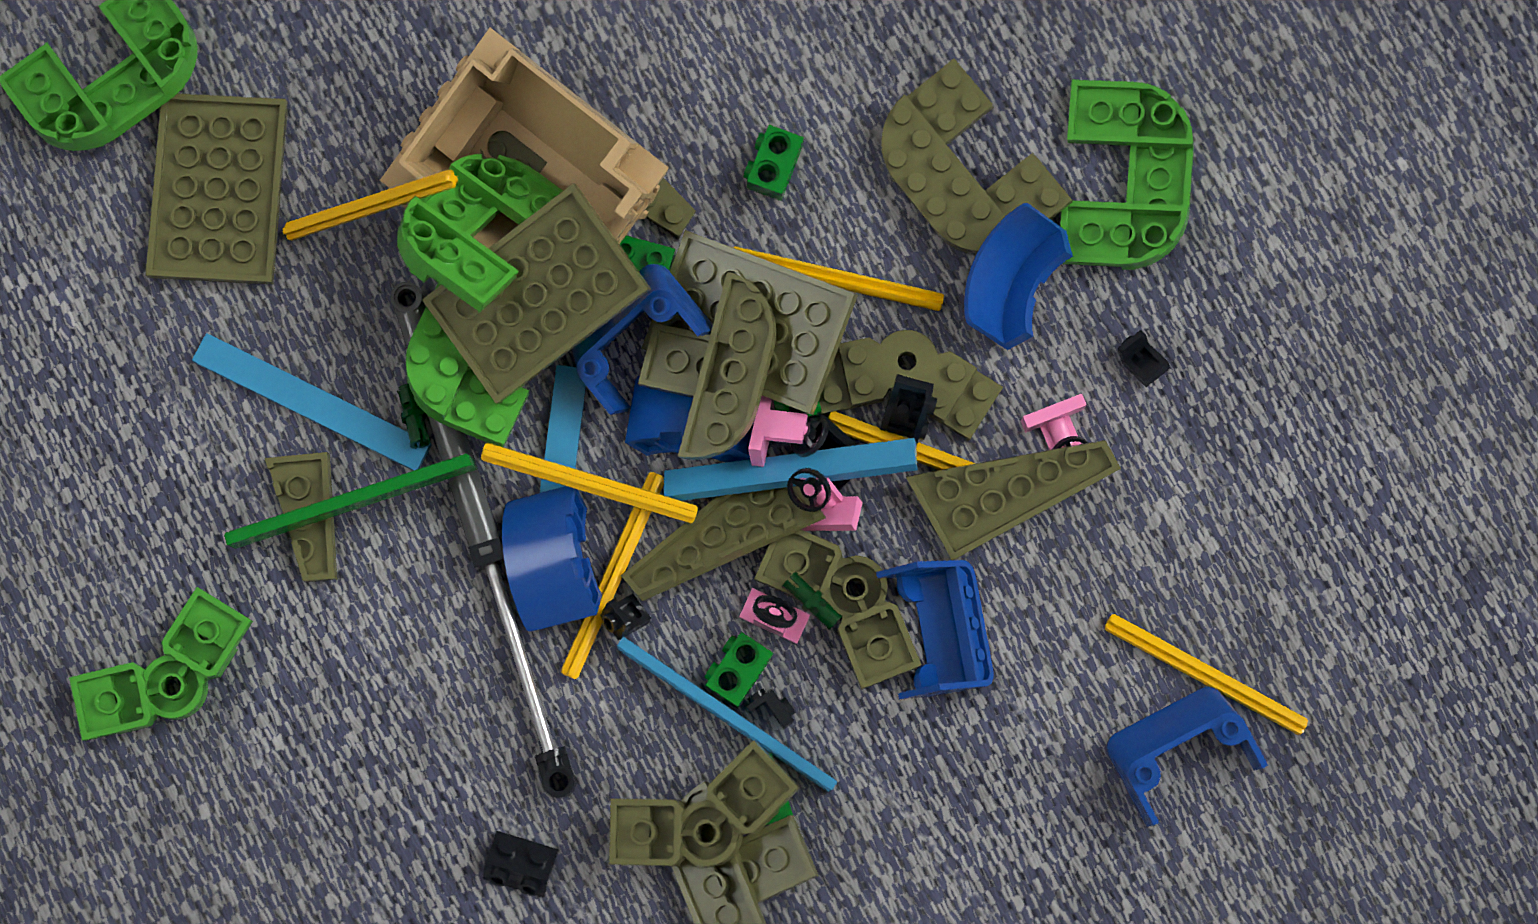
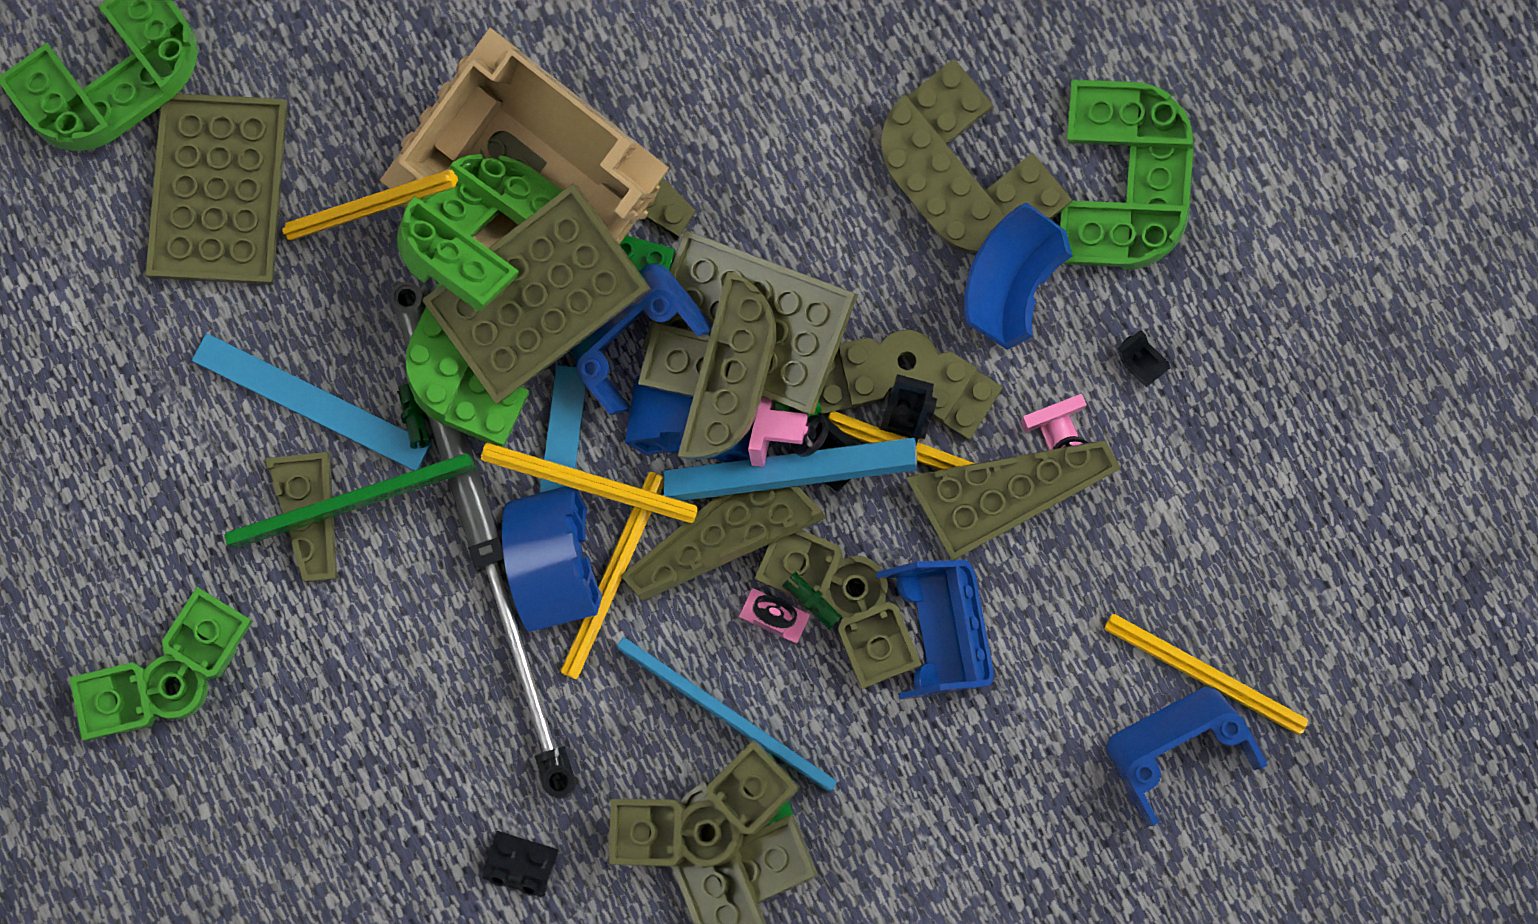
black bracket [600,593,651,641] -> none
green brick [704,632,773,709] -> none
yellow axle [733,246,944,311] -> none
green brick [743,124,804,201] -> none
black bracket [746,688,796,730] -> none
bright pink piece [787,468,863,531] -> none

